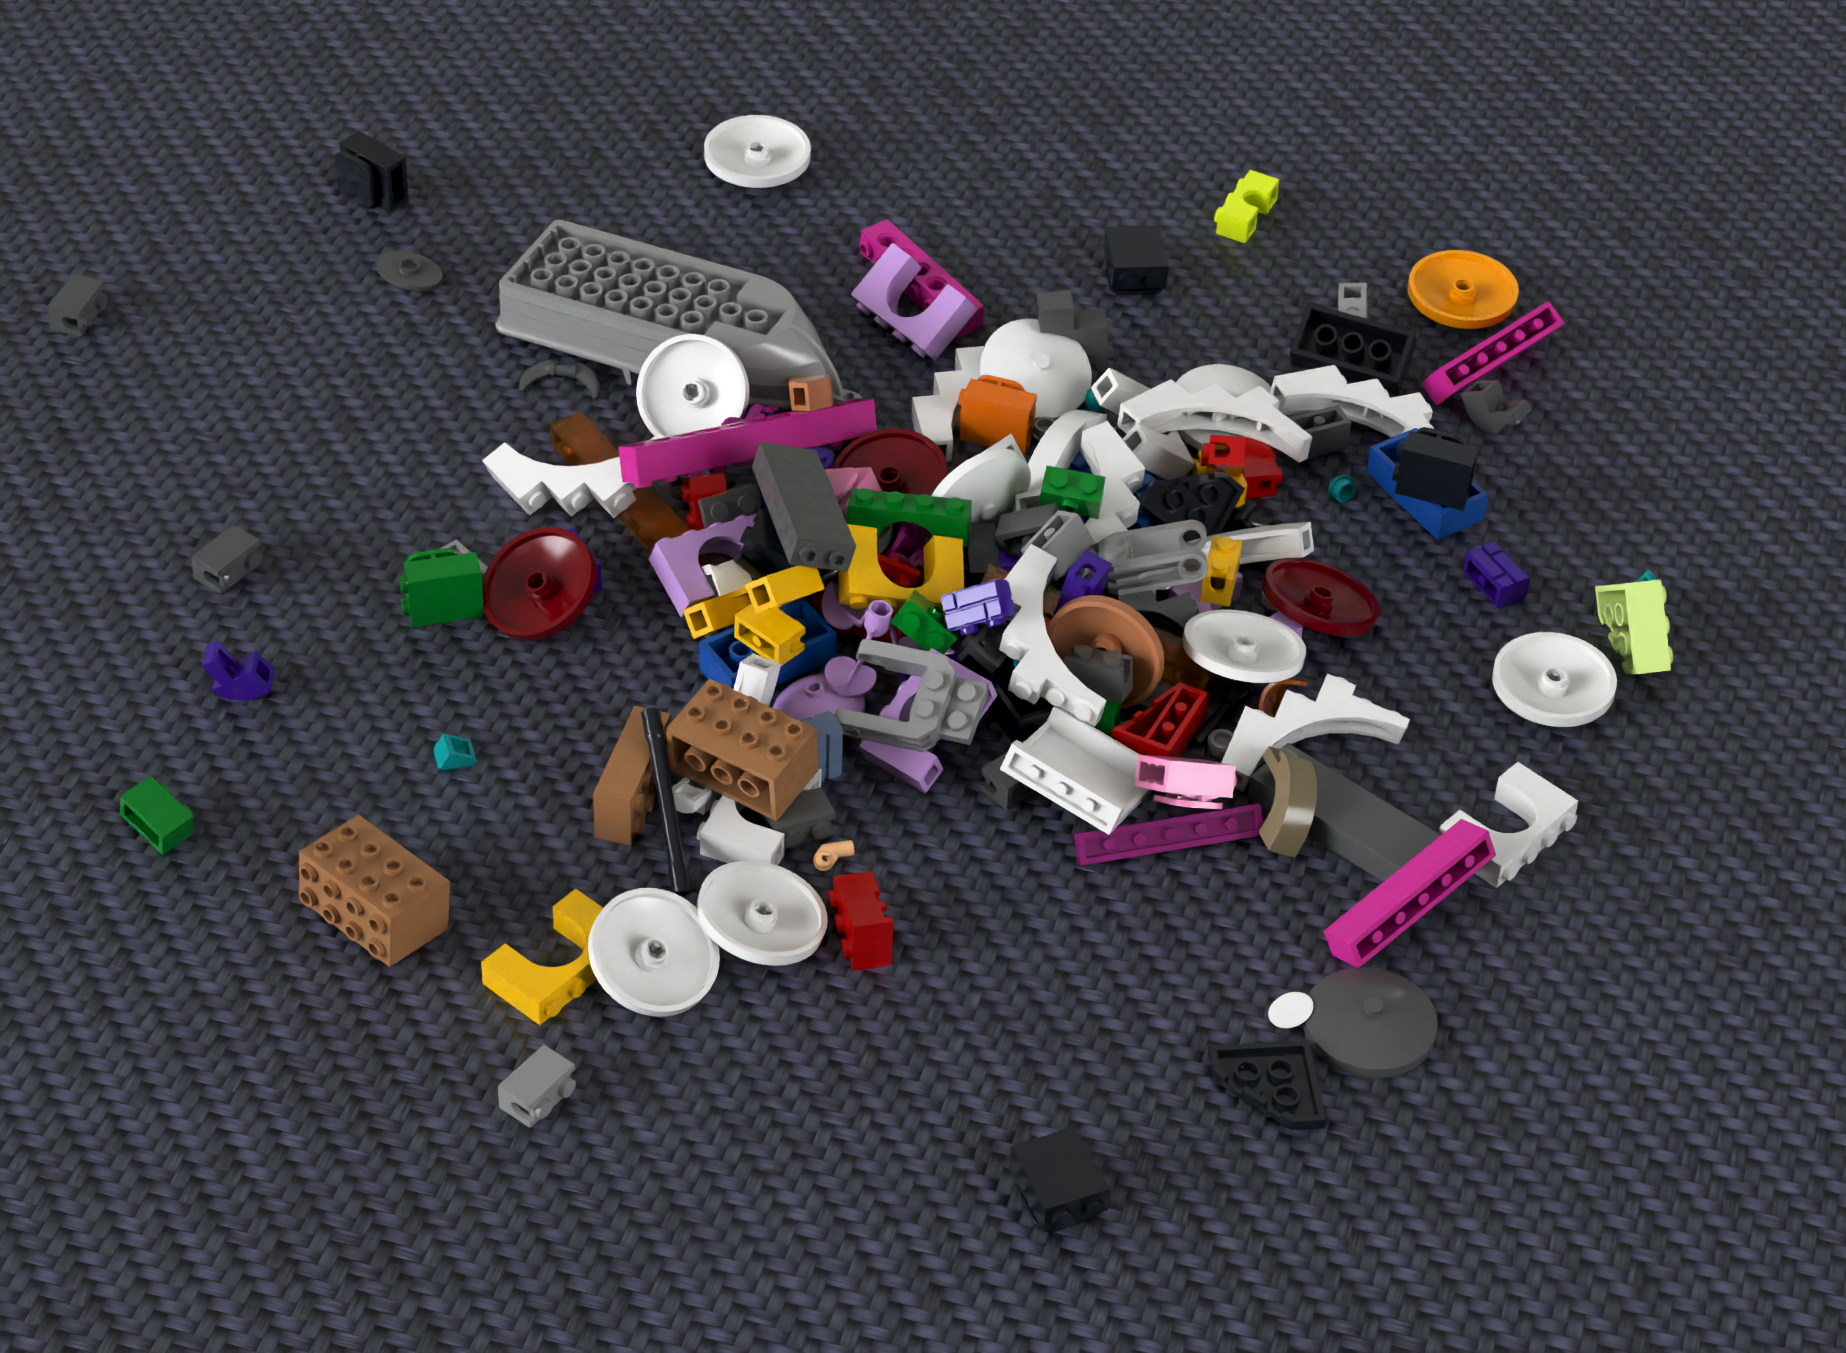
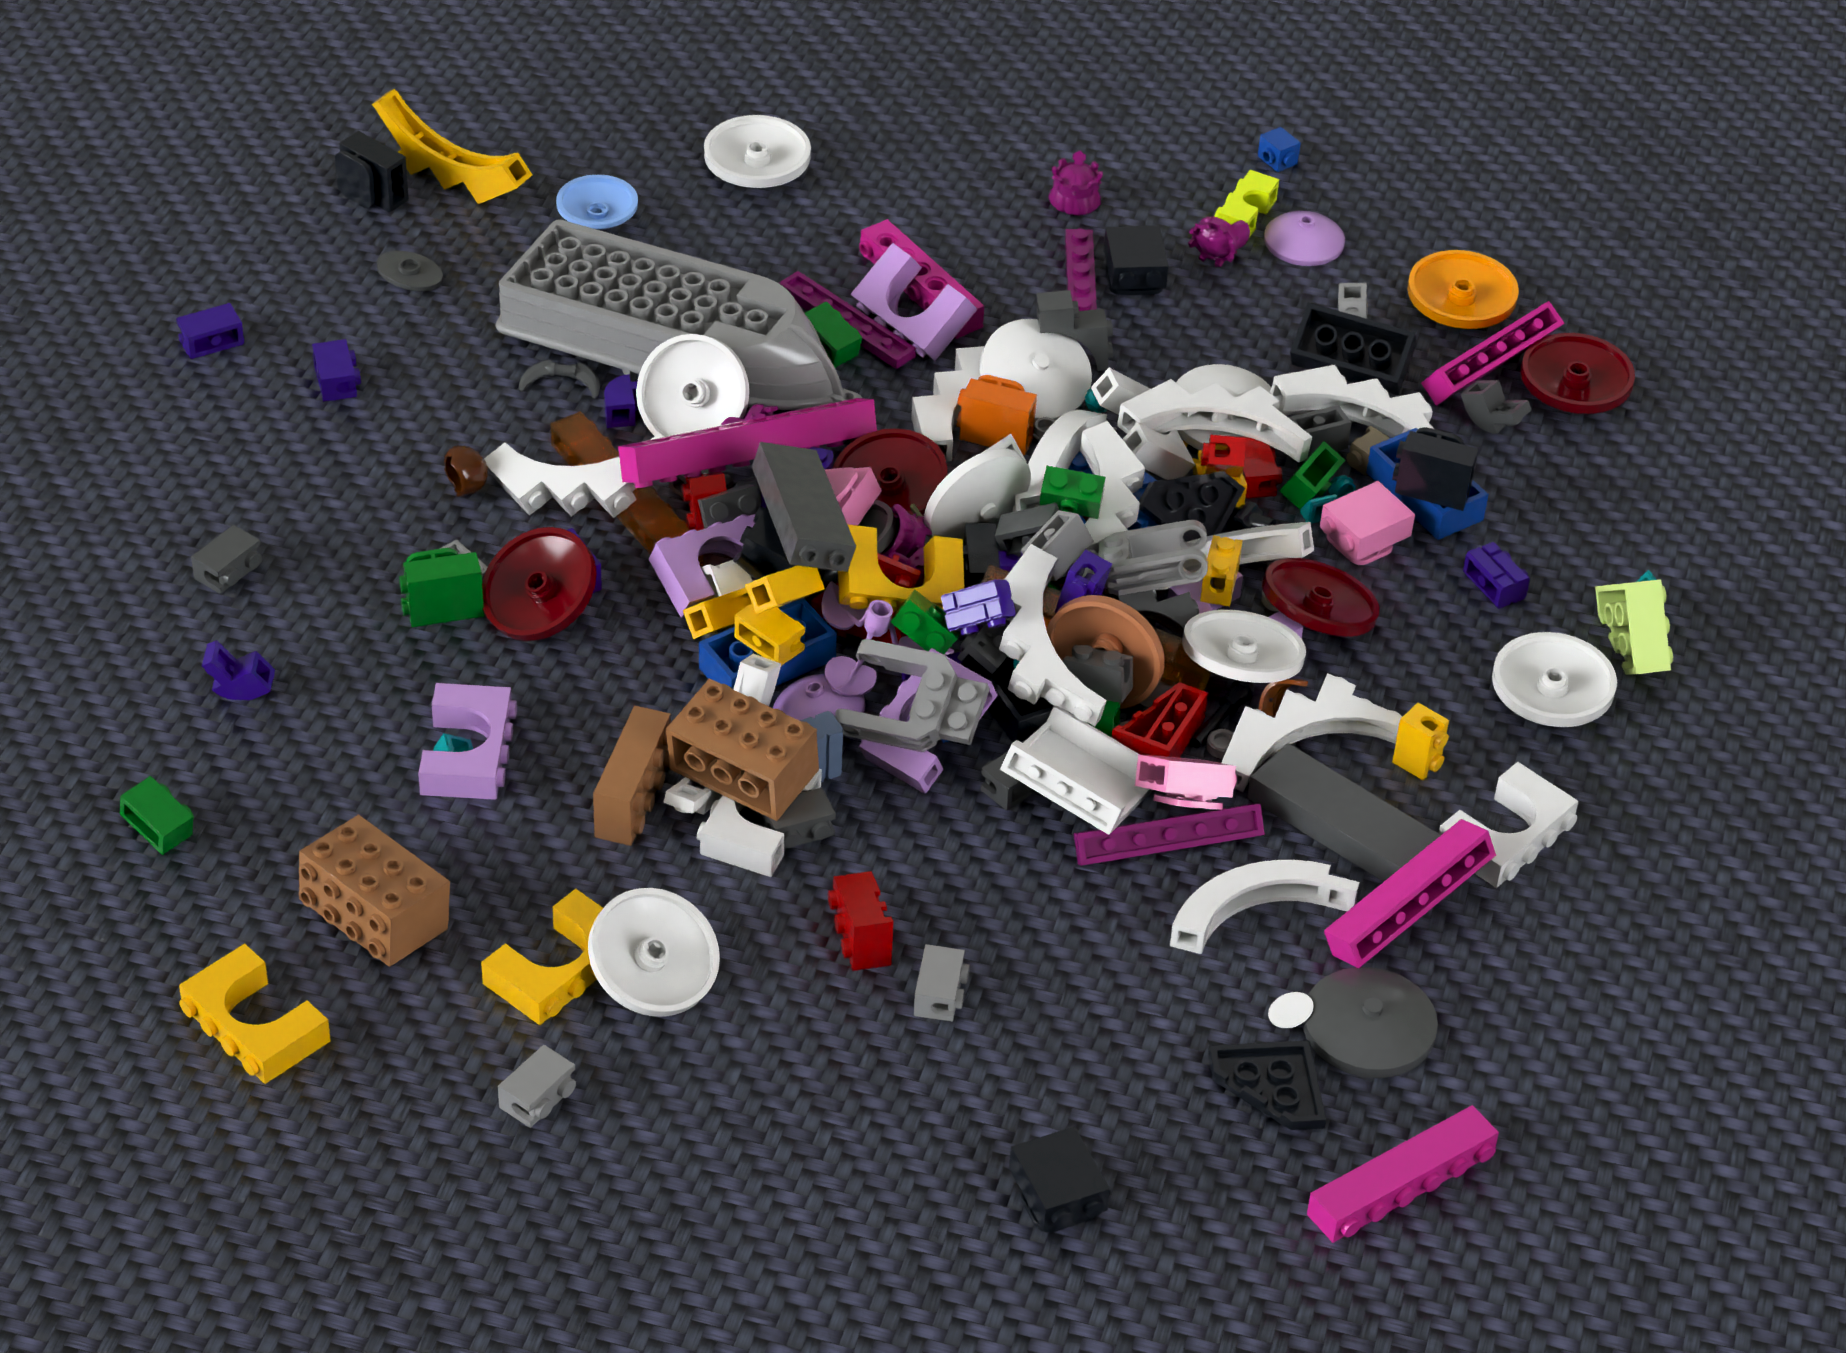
dark grey brick [47,274,108,336] -> none
black piece [641,708,692,897] -> none
white dish [696,860,828,966] -> none
nougat brick [788,374,834,411] -> none
light nougat arm [813,840,854,871] -> none
green arch [847,488,972,547] -> none
dark tan arch [1259,746,1317,858] -> none
none -> dark purple brick [176,303,244,359]
none -> yellow arch [179,943,331,1084]
none -> dark purple brick [312,339,361,402]
none -> yellow arch [372,88,533,204]
none -> lavender arch [418,683,517,800]
none -> reddish brown hair [444,445,488,497]
none -> light blue dish [556,175,638,230]
none -> dark purple brick [604,374,639,428]
none -> magenta plate [779,271,917,369]
none -> green brick [805,301,862,368]
none -> light grey brick [914,944,970,1022]
none -> magenta hair [1049,150,1103,216]
none -> magenta plate [1065,228,1097,341]
none -> white arch [1170,860,1360,954]
none -> magenta hair [1188,216,1250,267]
none -> blue brick [1258,127,1301,172]
none -> lavender dish [1264,211,1345,266]
none -> green brick [1279,441,1345,509]
none -> teal slope [1300,494,1337,524]
none -> dark pink brick [1307,1105,1499,1243]
none -> bright pink brick [1320,481,1415,565]
none -> dark tan brick [1346,425,1390,476]
none -> yellow brick [1392,702,1449,780]
none -> dark red dish [1521,333,1635,414]

